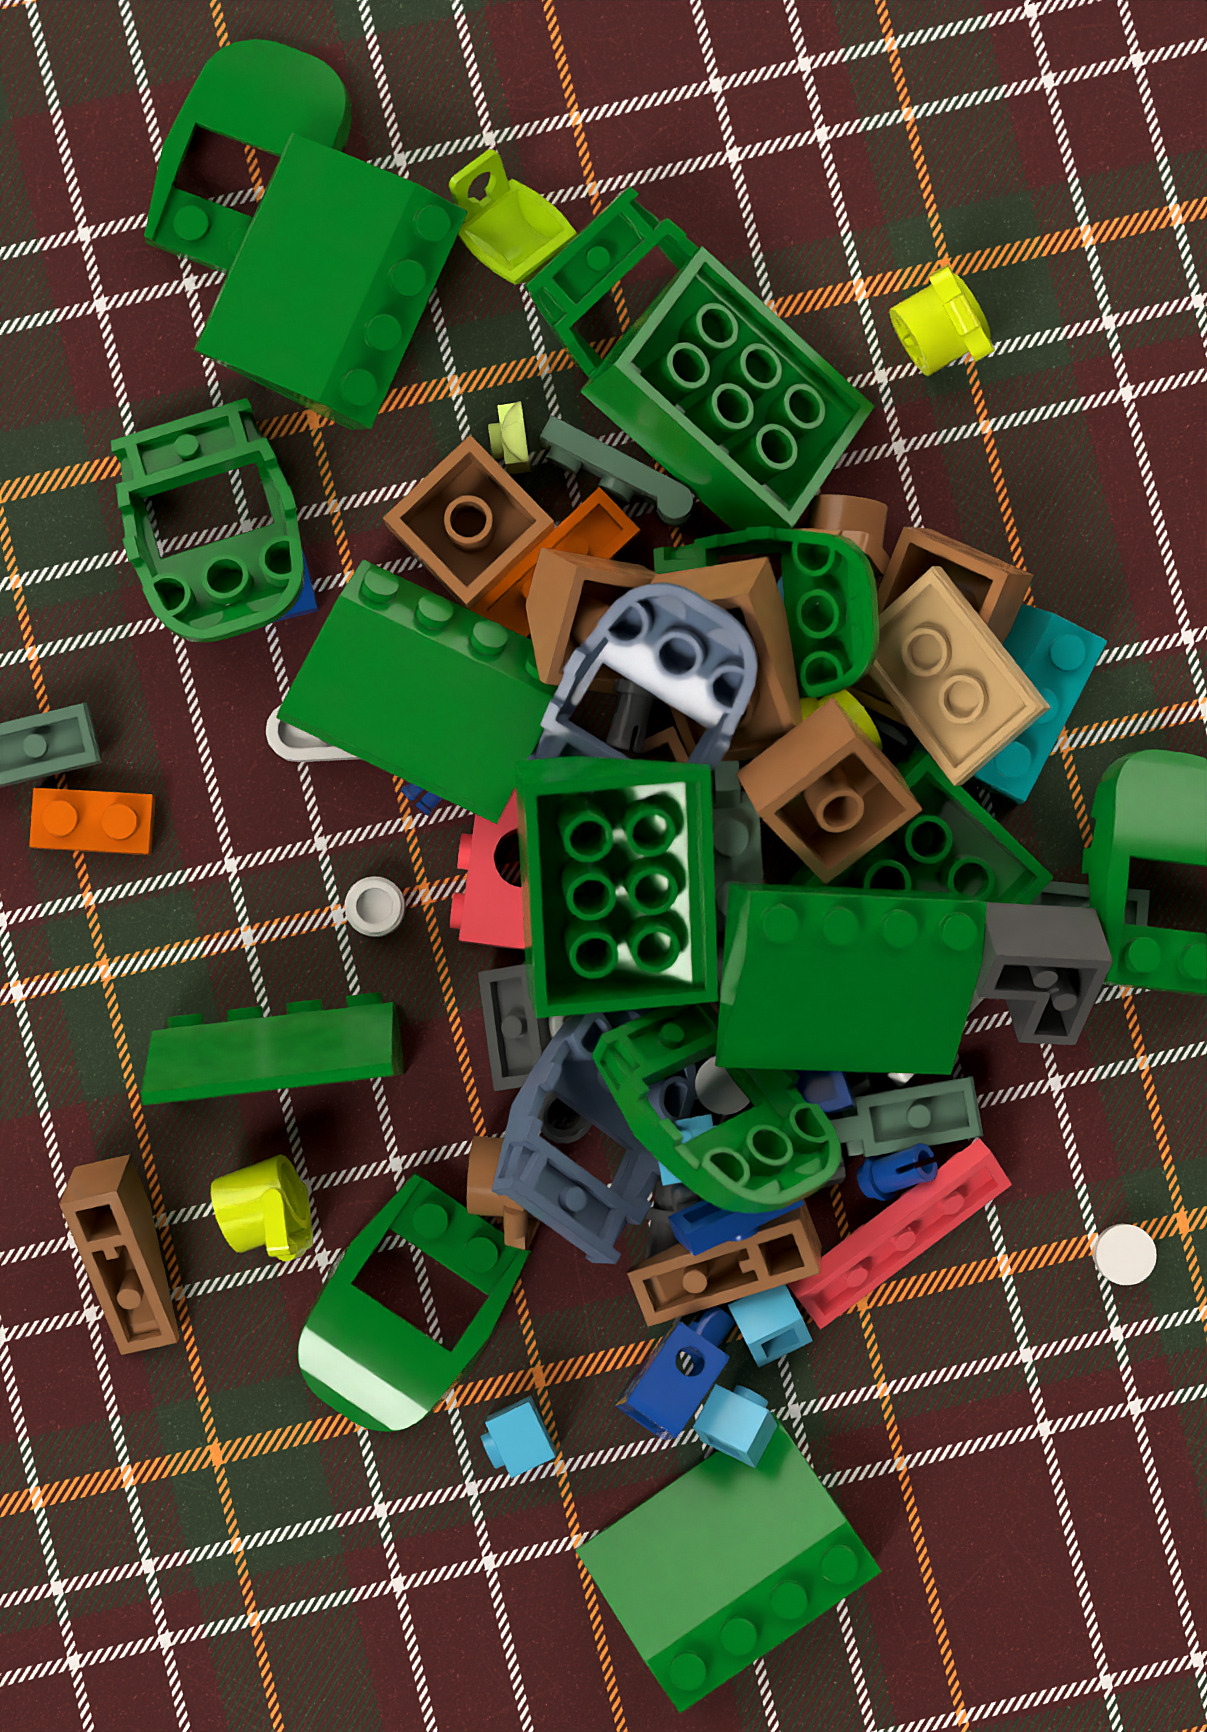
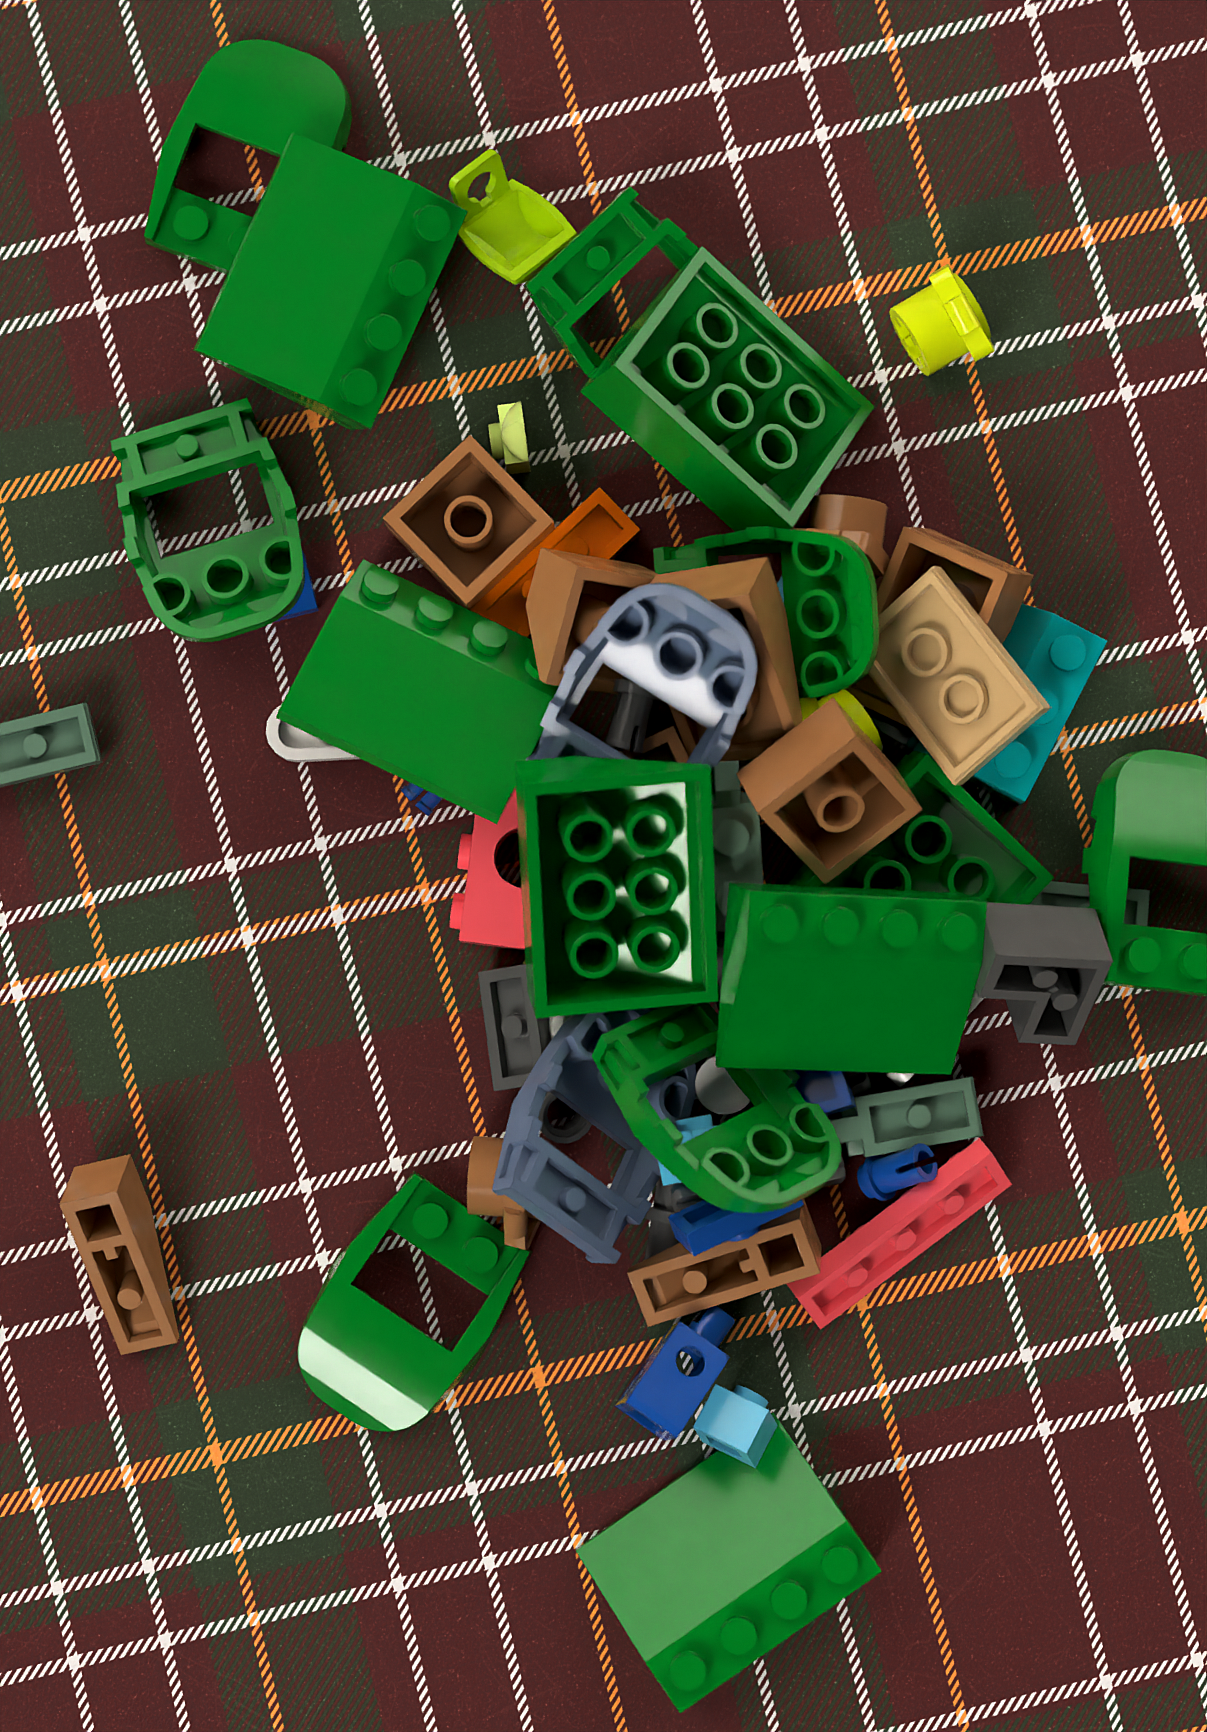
orange plate [29,788,156,855] -> none
green slope [141,992,405,1105] -> none
neon yellow piece [211,1154,313,1262] -> none
white tile [345,876,406,937] -> none
medium azure plate [481,1396,556,1478] -> none
sand green plate [540,415,693,528] -> none
medium azure plate [728,1284,813,1368] -> none
white tile [1093,1224,1156,1285] -> none

